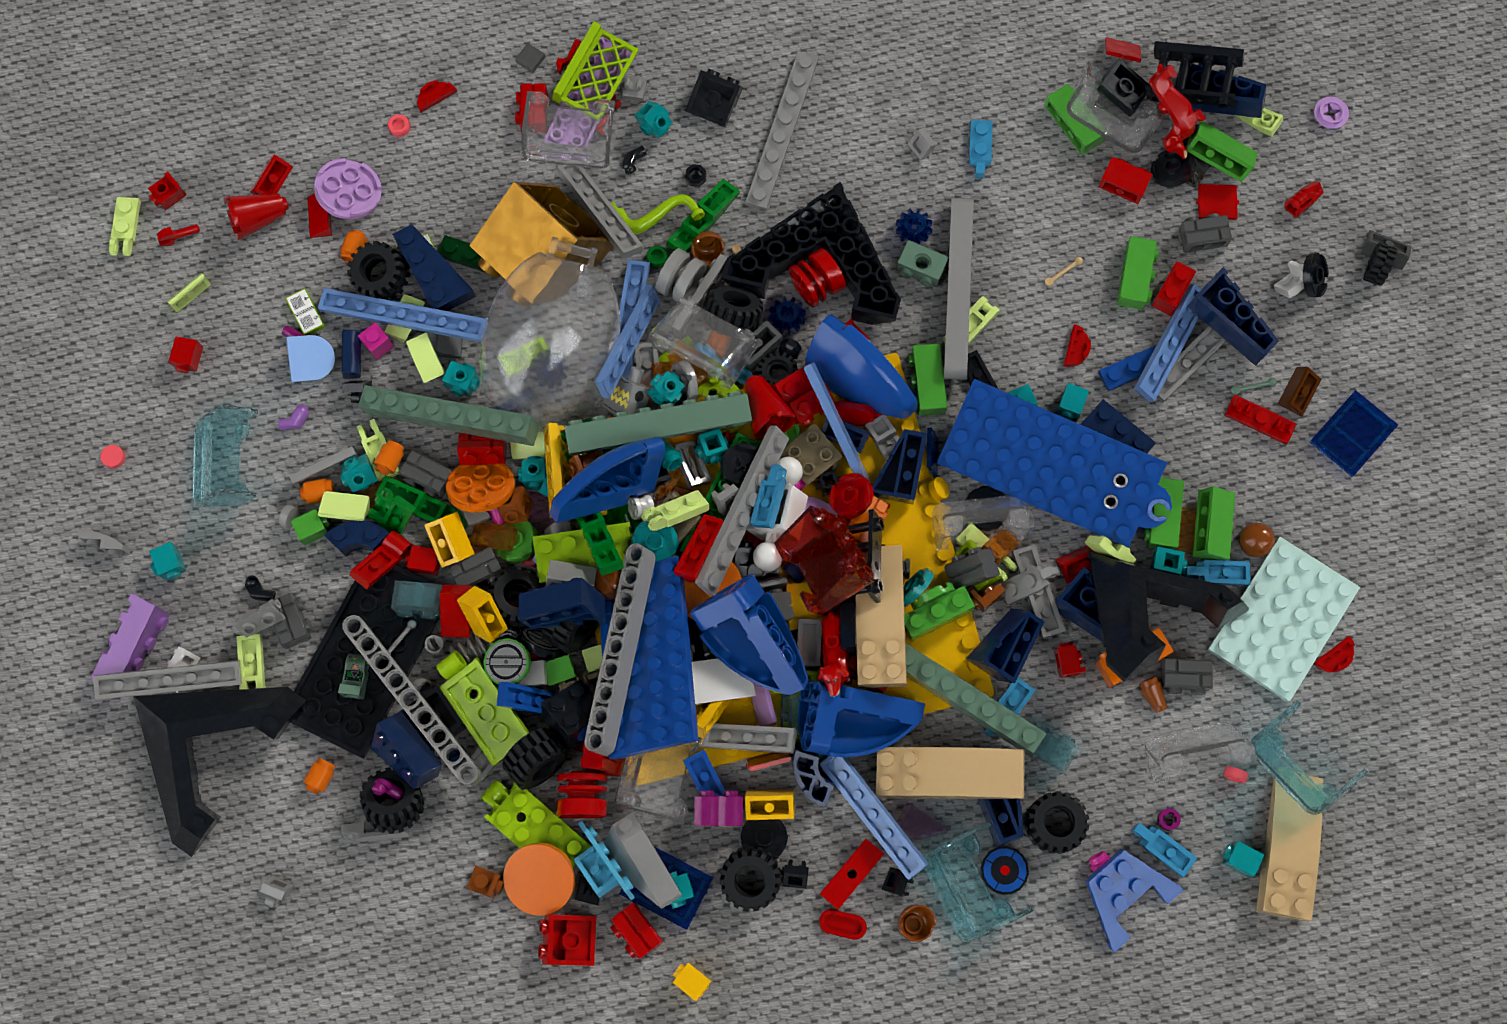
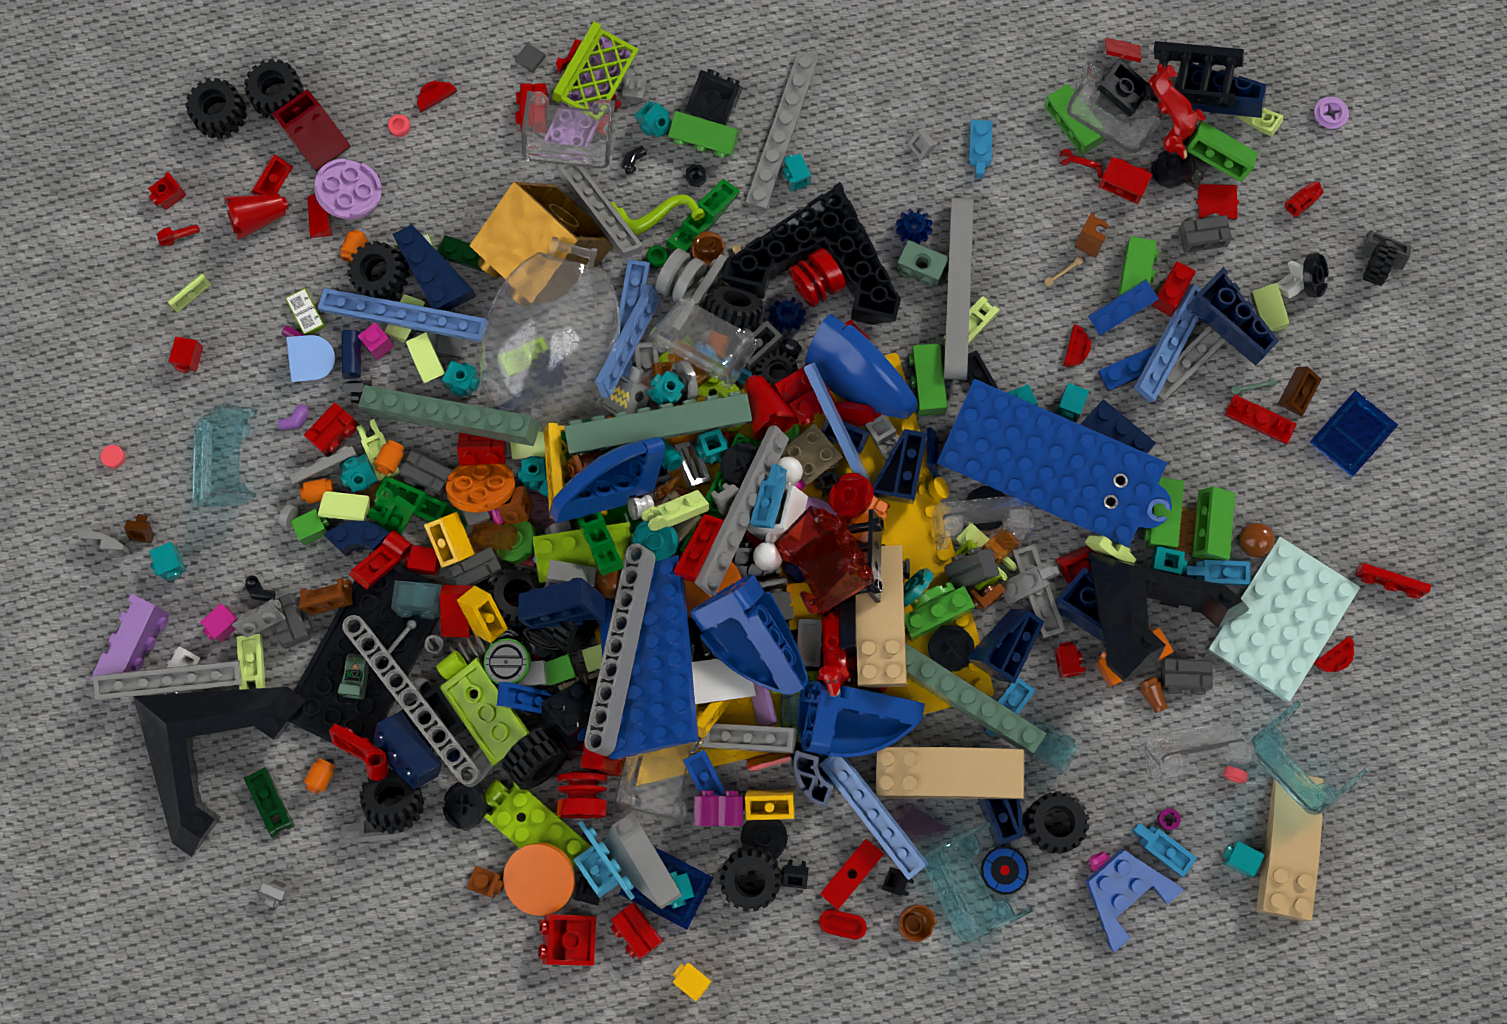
yellowish green hinge [109,197,141,256] -> none
magenta arm [372,778,405,801] -> none
none -> reddish brown tile [124,514,154,543]
none -> black tyre [185,78,247,139]
none -> dark pink brick [200,603,238,642]
none -> black tyre [244,59,304,120]
none -> dark green plate [244,767,295,838]
none -> dark red slope [272,89,351,172]
none -> dark orange hinge [299,577,352,615]
none -> red brick [304,402,358,457]
none -> red plate [329,724,389,781]
none -> black tile [443,782,487,830]
none -> bright green brick [668,111,740,158]
none -> teal brick [782,153,811,192]
none -> black tile [928,625,975,672]
none -> red piece [1059,149,1103,178]
none -> dark orange hinge [1074,212,1109,258]
none -> blue plate [1088,279,1159,336]
none -> yellowish green slope [1252,283,1289,332]
none -> red tile [1355,563,1432,599]

